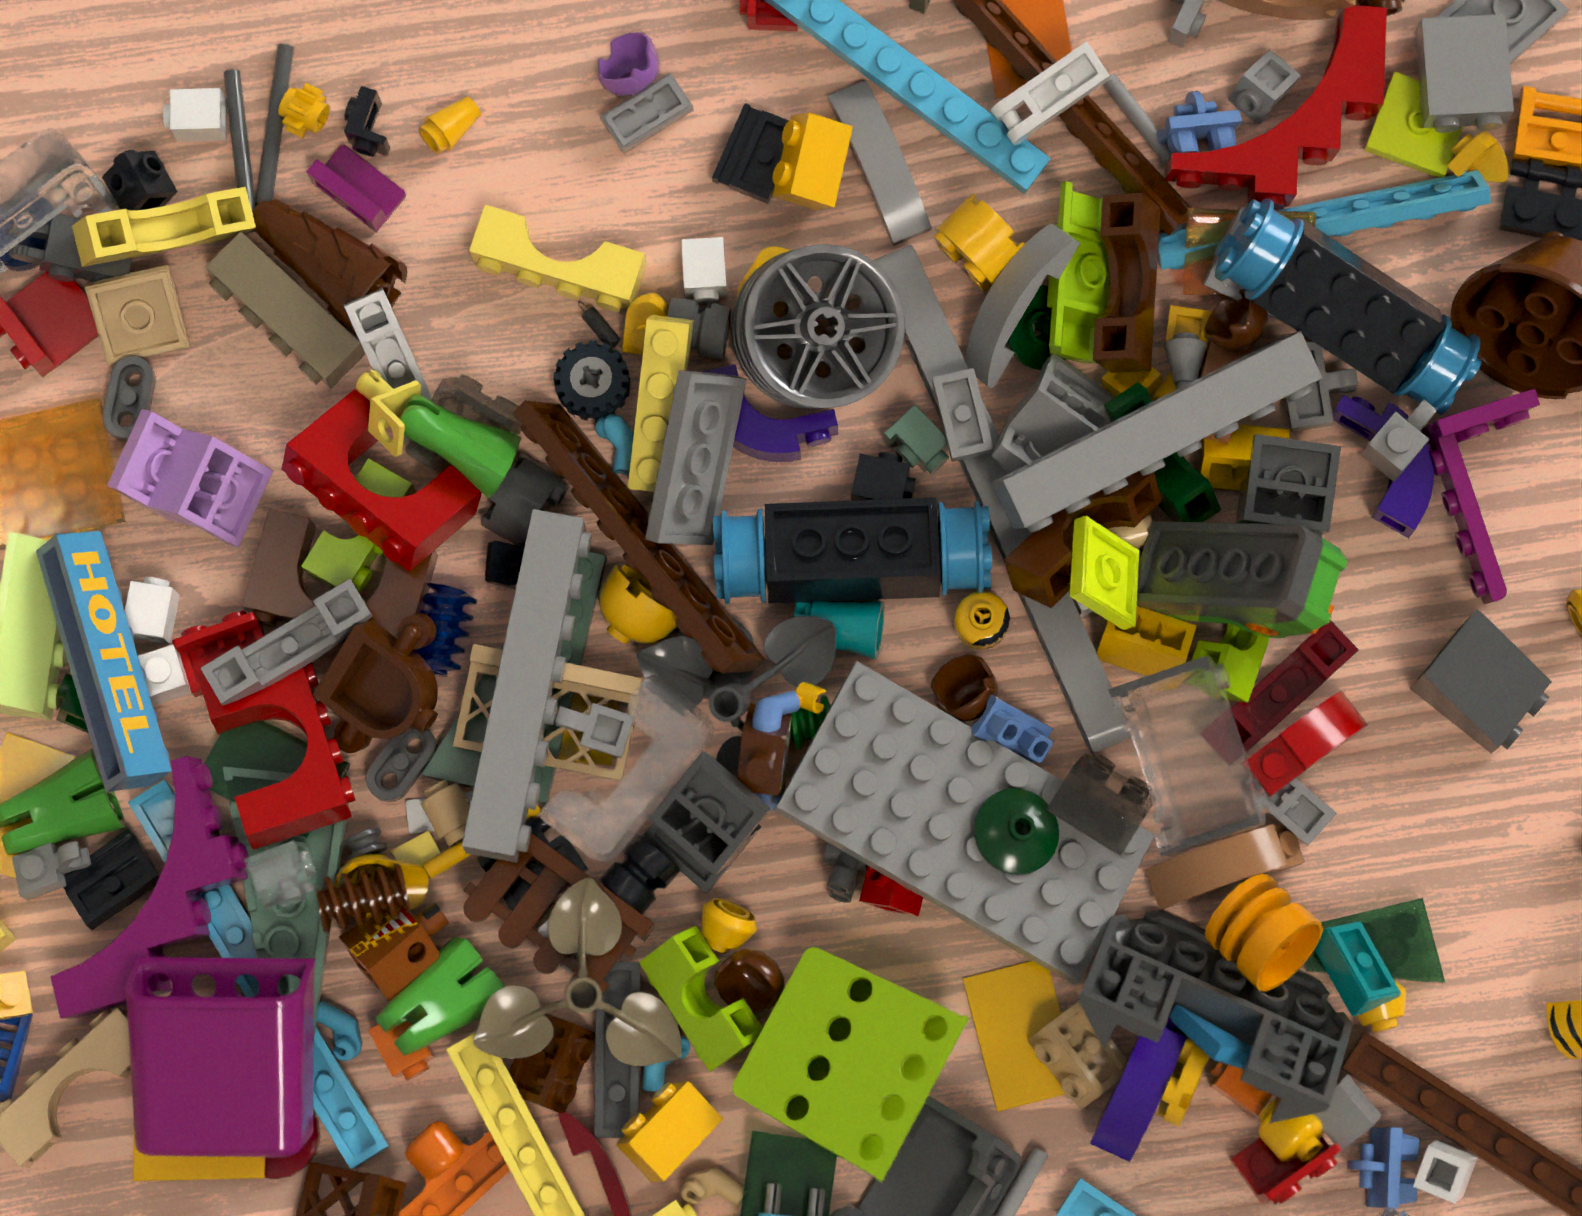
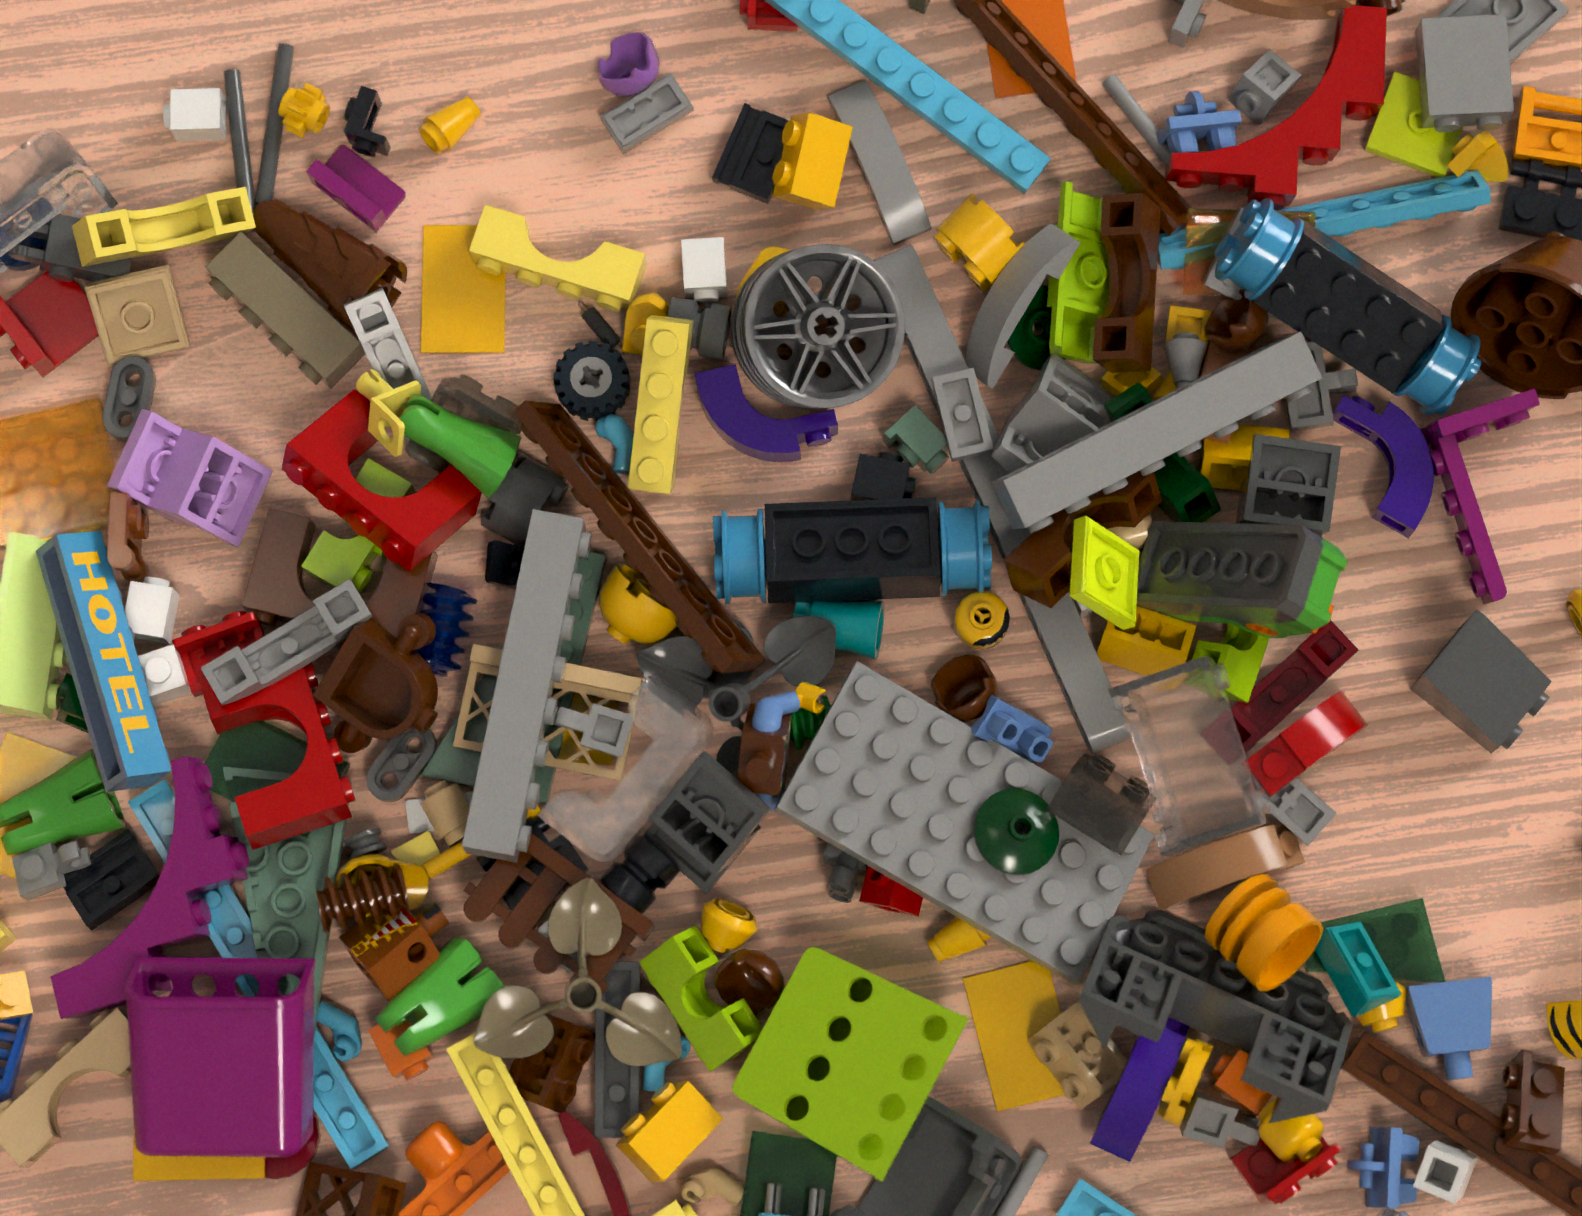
black brick [102,150,178,211] -> none
clear brick [244,840,317,909] -> none
light grey plate [645,370,747,545] -> none
white plate [991,41,1112,145] -> none
dark azure tile [1169,1004,1251,1069] -> none
light grey brick [1314,1074,1382,1150] -> none
light grey brick [1361,400,1437,482] -> none
none -> dark orange plate [107,492,149,583]
none -> yellow piece [421,225,506,353]
none -> yellow cone [927,917,992,963]
none -> light grey plate [1180,1090,1260,1148]
none -> medium blue torso [1405,977,1492,1080]
none -> reddish brown bracket [1500,1049,1565,1155]

